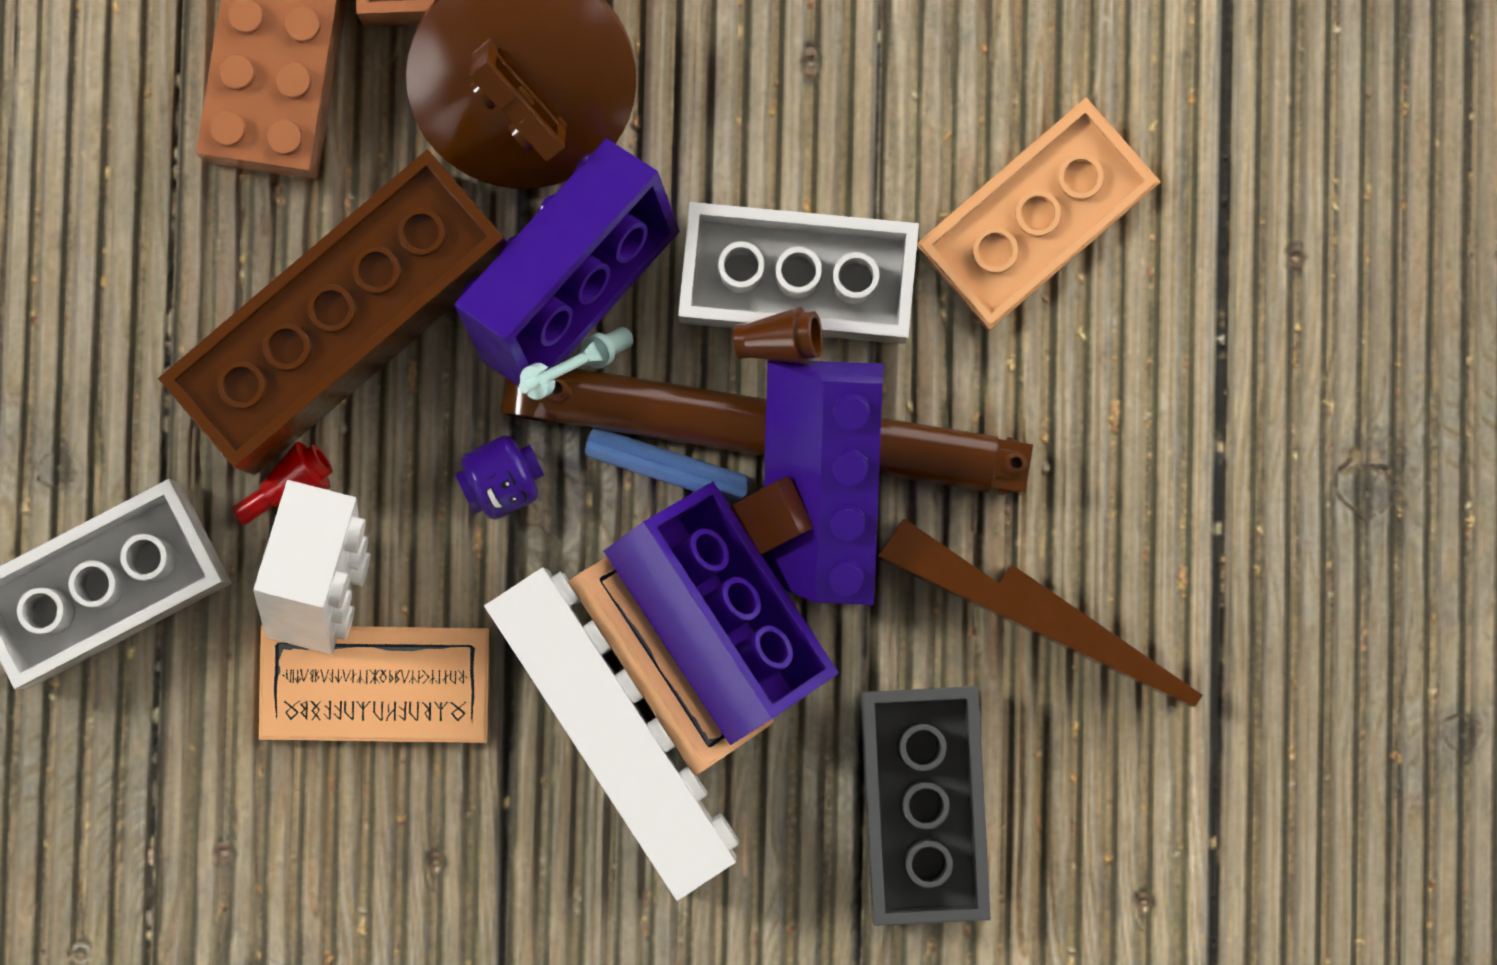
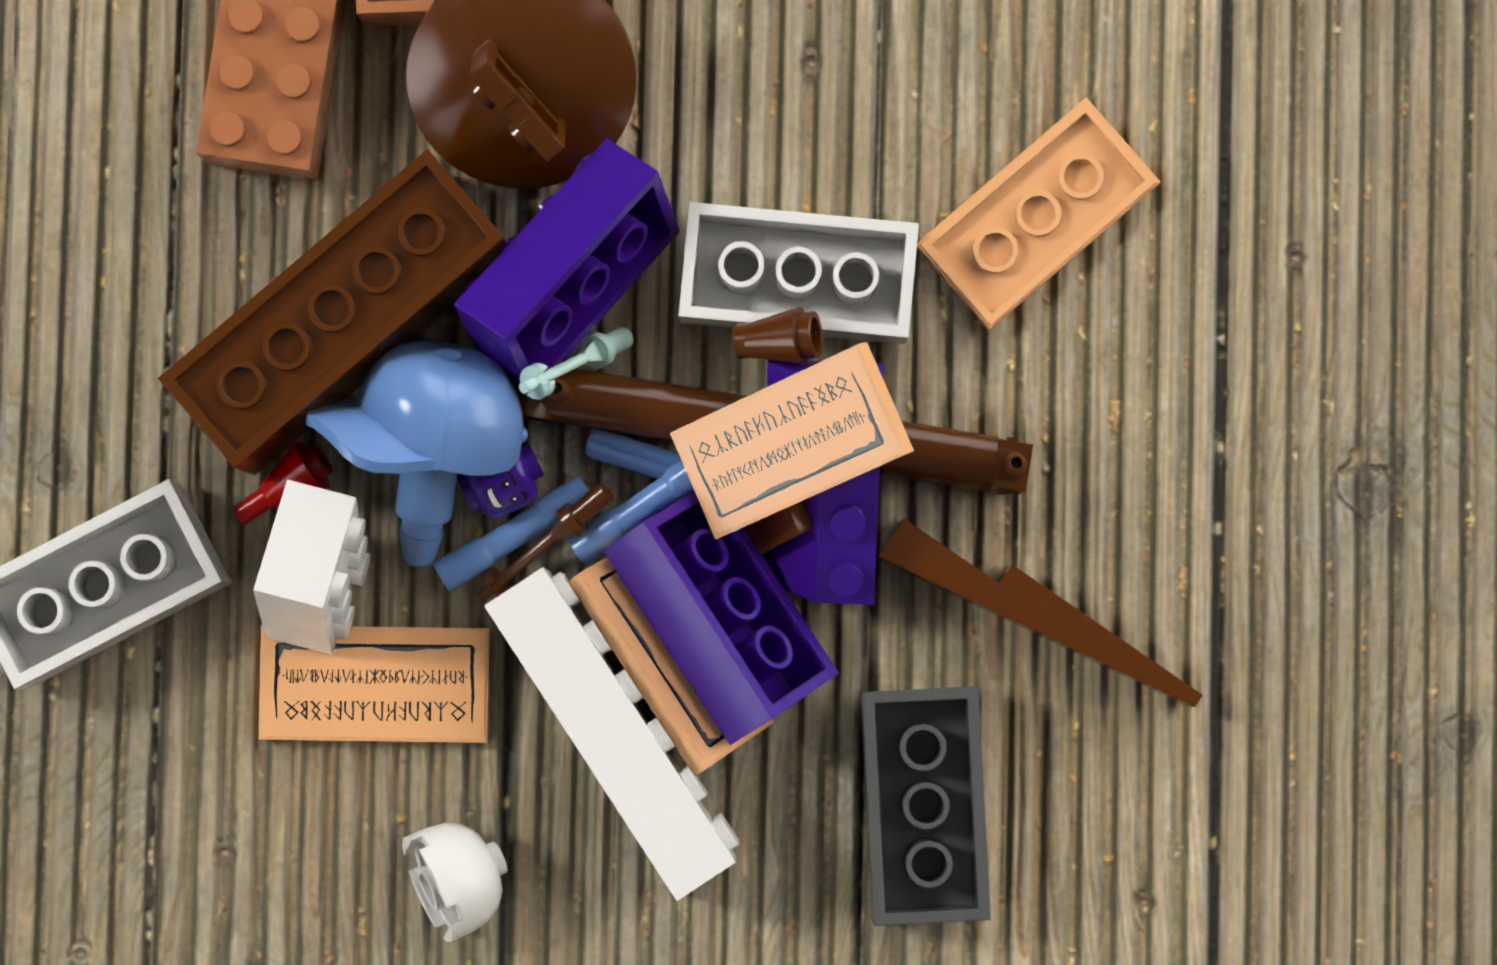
none -> medium blue piece [305,339,528,568]
none -> white cylinder [402,823,508,942]
none -> medium blue piece [432,475,589,592]
none -> reddish brown piece [477,482,614,602]
none -> medium blue piece [568,460,695,565]
none -> light nougat tile [670,342,914,540]

